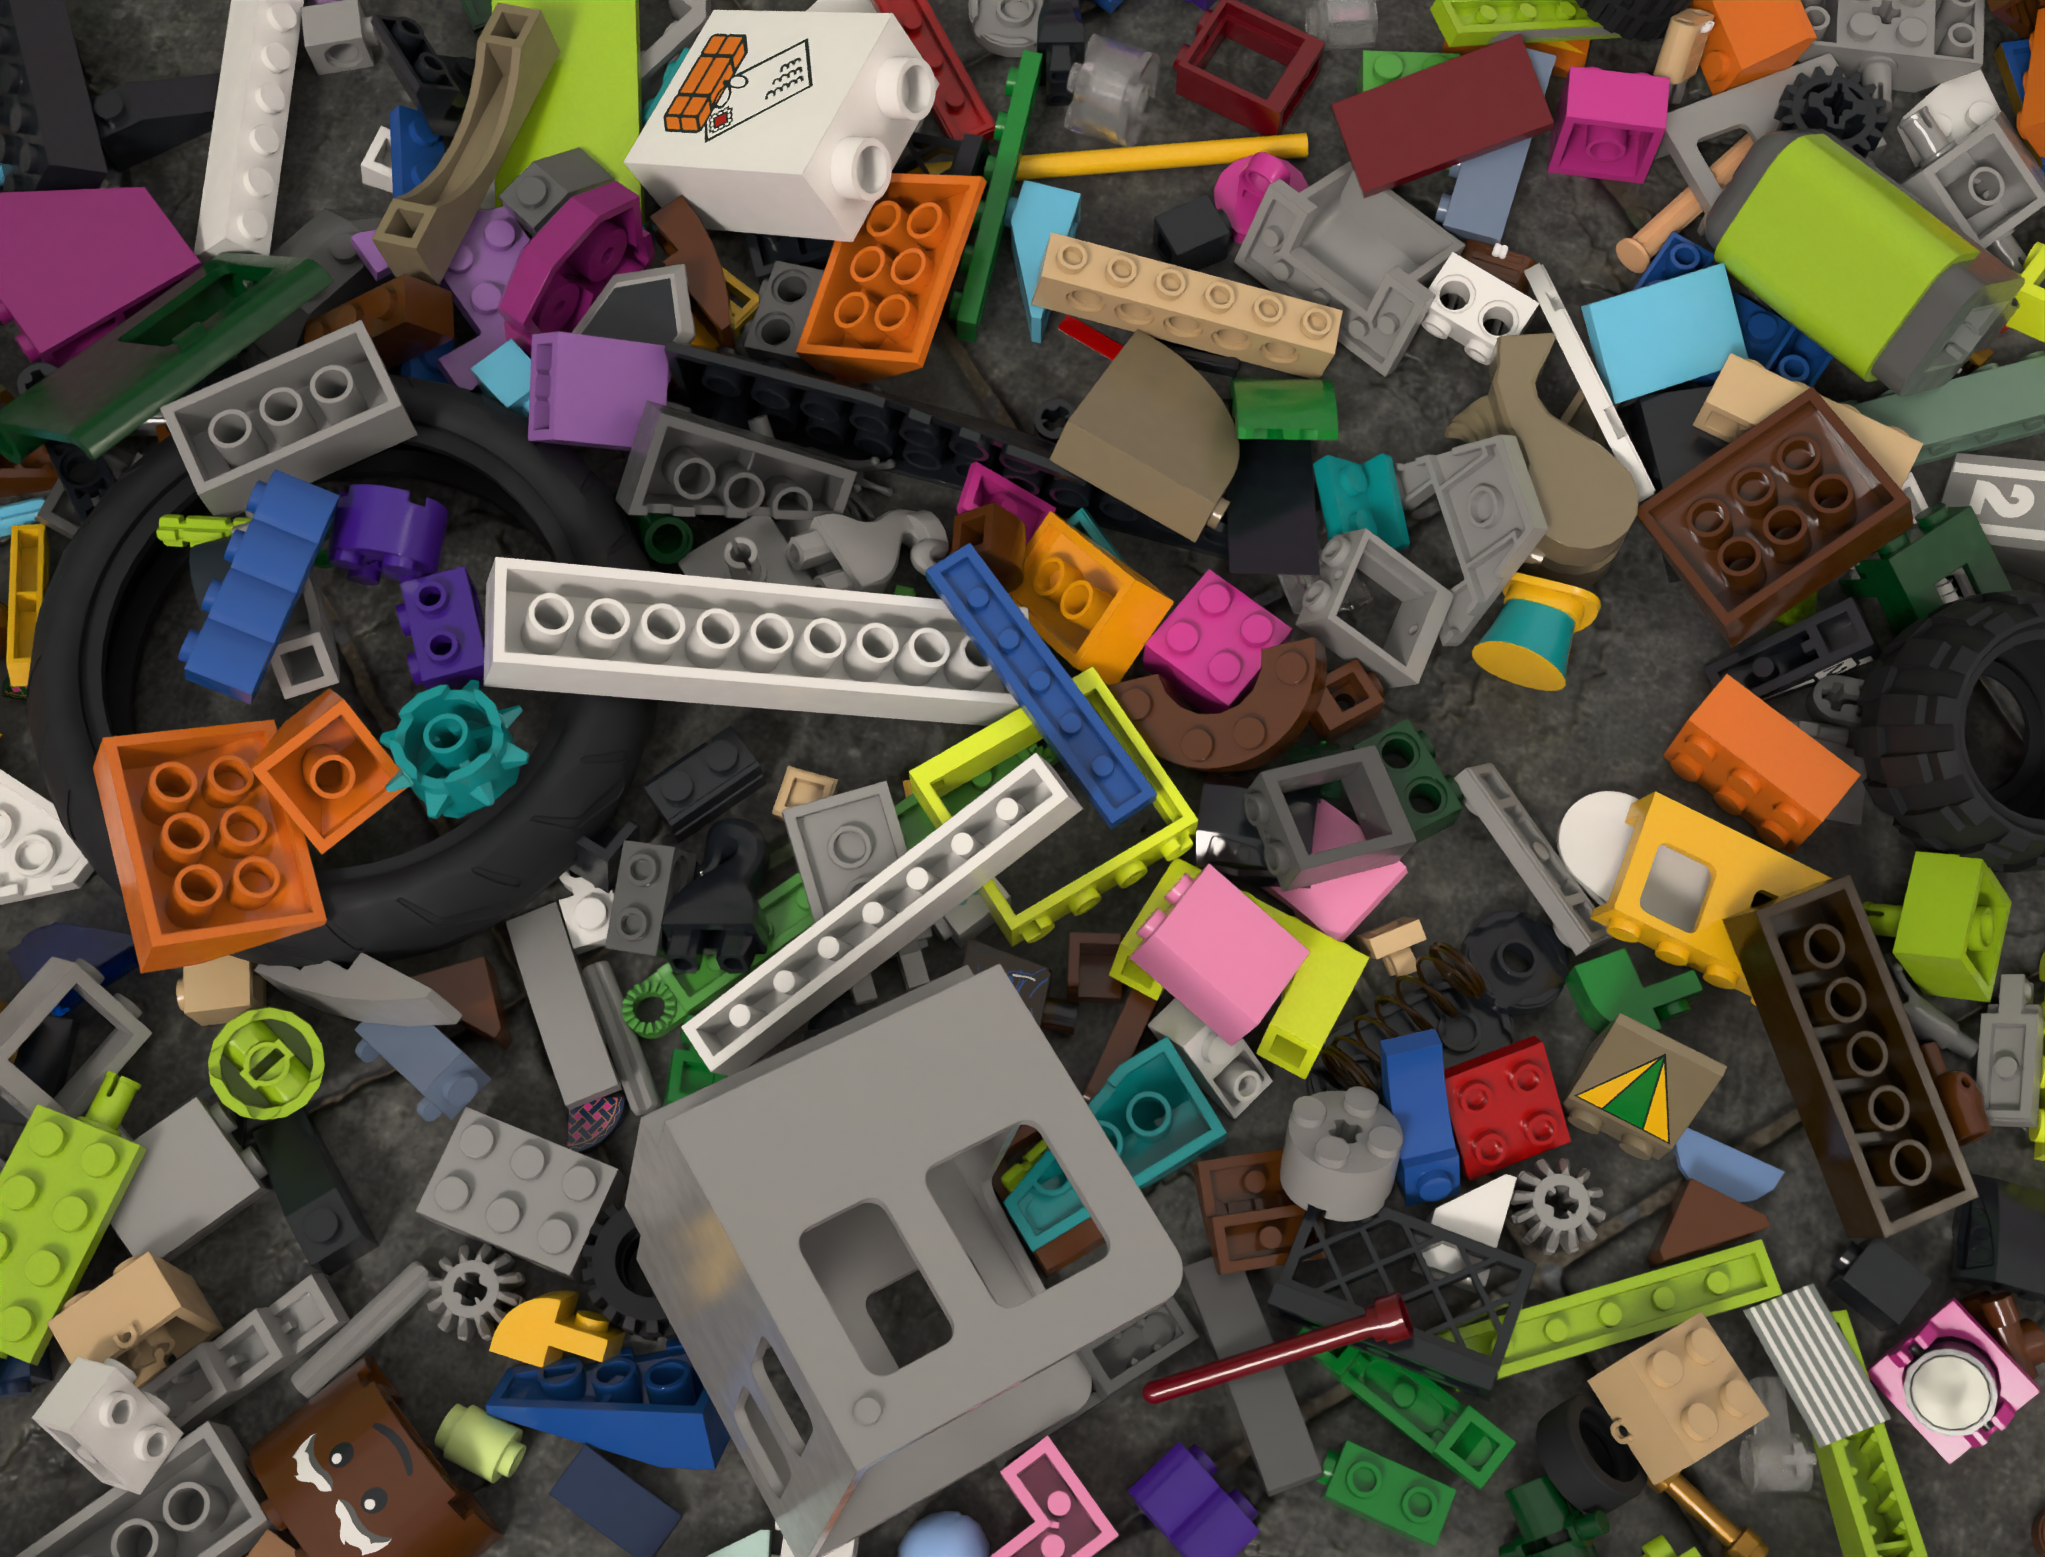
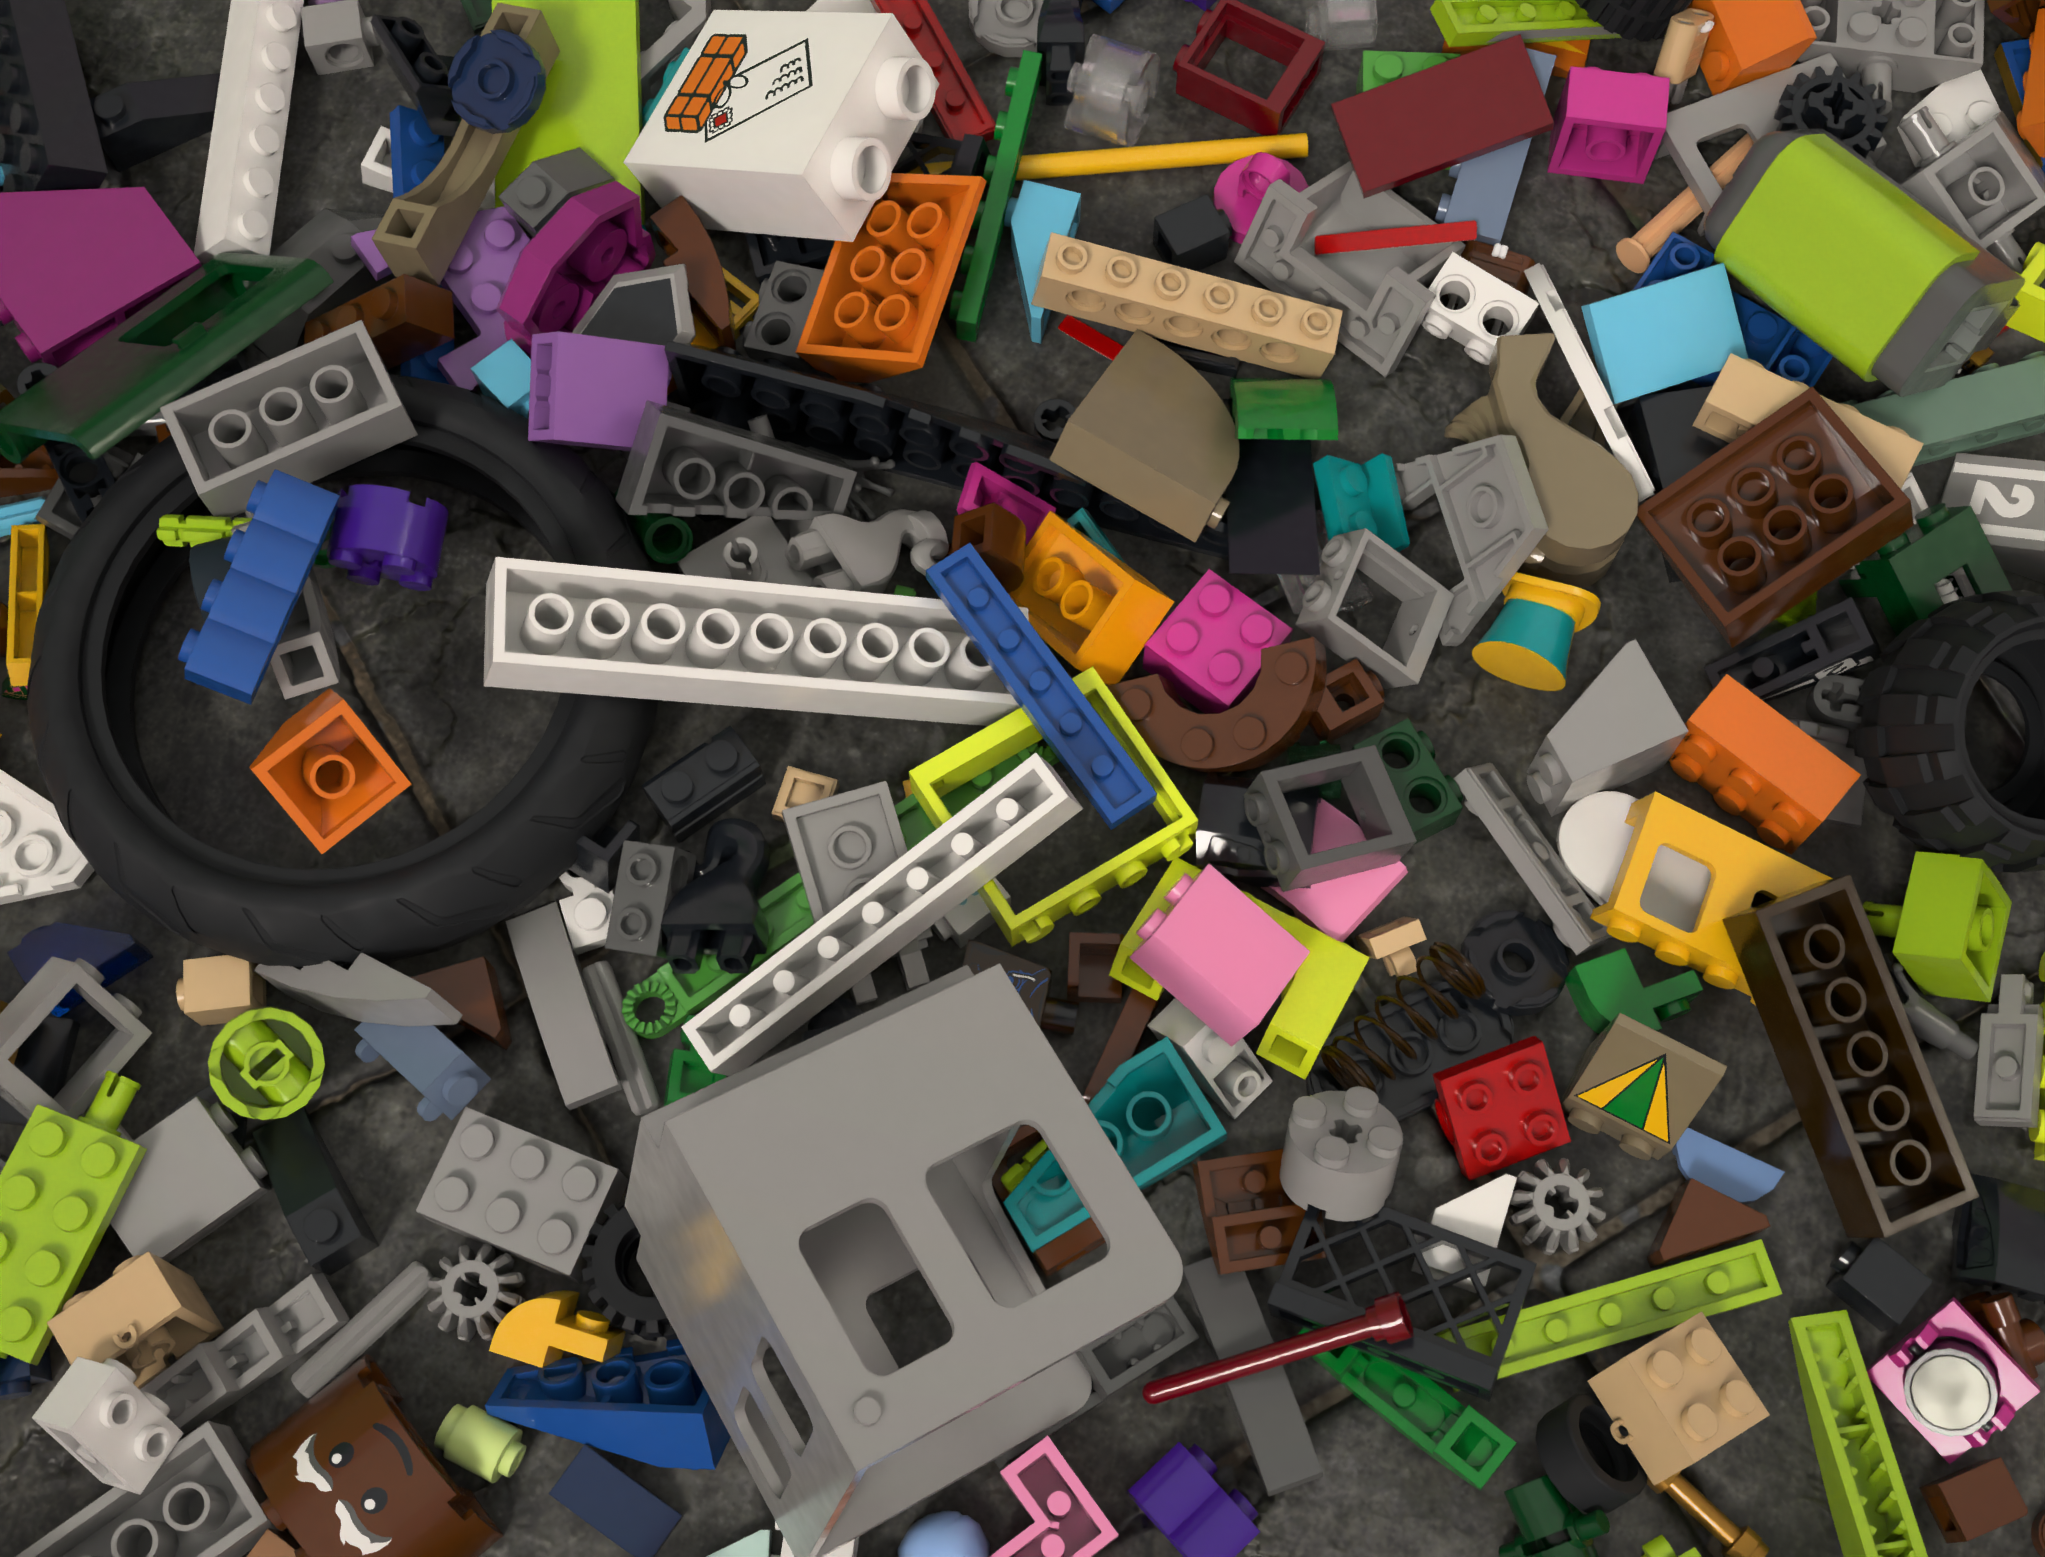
orange slope [93,719,327,973] -> none
teal brick [379,680,530,819] -> none
dark purple brick [396,566,487,690] -> none
dark blue tile [567,1097,628,1155] -> none
green brick [1315,1440,1457,1548] -> none
blue slope [1380,1029,1460,1207] -> none
clear axle [1739,1376,1817,1493] -> none
light grey sticker [1744,1283,1891,1448] -> none
reddish brown piece [1919,1042,1993,1147] -> none
none -> dark blue tile [448,29,546,134]
none -> red sticker [1315,220,1477,255]
none -> light grey slope [1527,639,1688,817]
none -> reddish brown panel [1919,1457,2028,1544]

